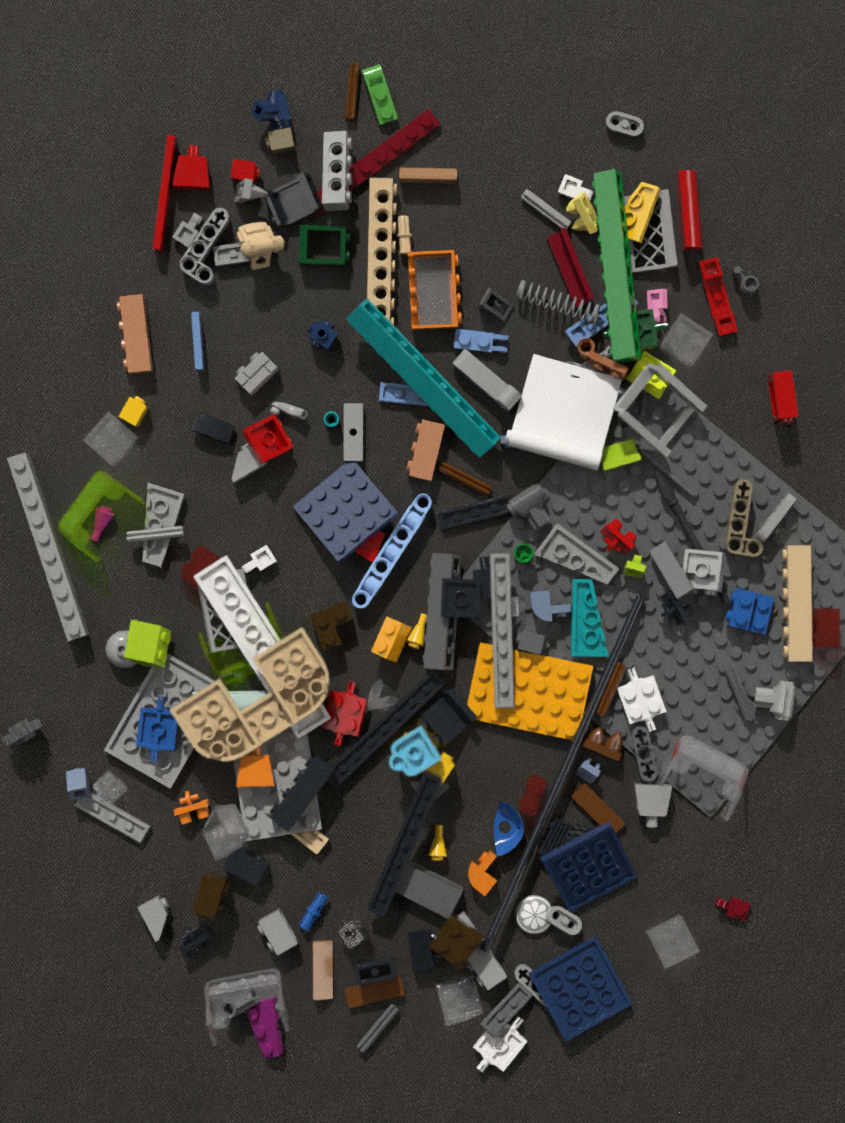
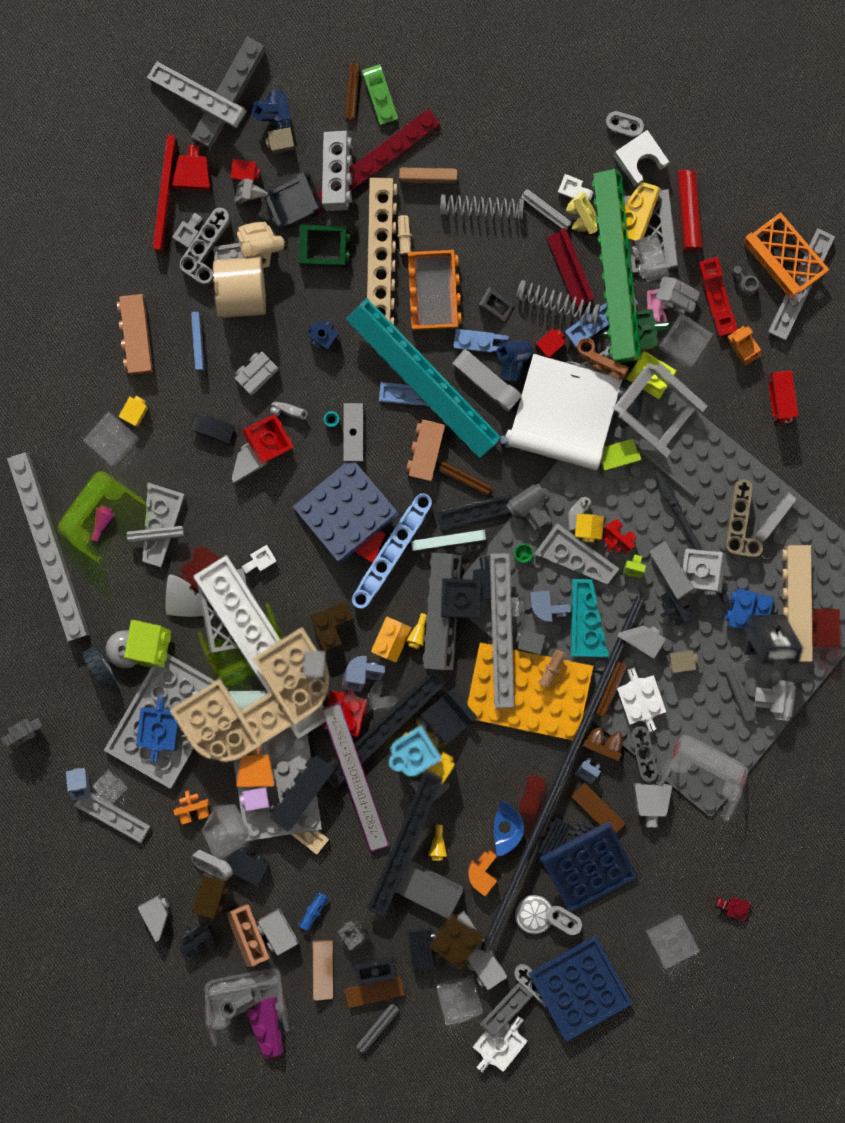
none -> black wheel [82,645,117,689]
none -> light grey plate [147,62,246,127]
none -> light grey brick [166,574,203,617]
none -> dark grey brick [191,36,265,150]
none -> light grey beam [191,850,233,881]
none -> tan brick [214,257,266,318]
none -> nougat brick [226,904,270,967]
none -> lavender brick [240,787,270,811]
none -> light grey brick [303,650,325,680]
none -> light grey tile [322,702,389,852]
none -> sand blue brick [342,656,385,692]
none -> light aqua beam [411,530,486,551]
none -> light grey piece [440,194,524,220]
none -> dark blue piece [497,340,533,381]
none -> red brick [535,328,566,358]
none -> medium nougat axle [538,650,566,688]
none -> light grey arm [568,497,591,531]
none -> yellow brick [575,514,604,542]
none -> white piece [614,130,669,187]
none -> light grey slope [617,626,666,658]
none -> clear brick [632,234,670,282]
none -> light grey brick [656,277,699,314]
none -> dark tan brick [668,650,698,673]
none -> orange brick [728,326,761,366]
none -> black brick [742,615,804,664]
none -> orange fence [744,213,829,300]
none -> light grey plate [768,228,835,341]

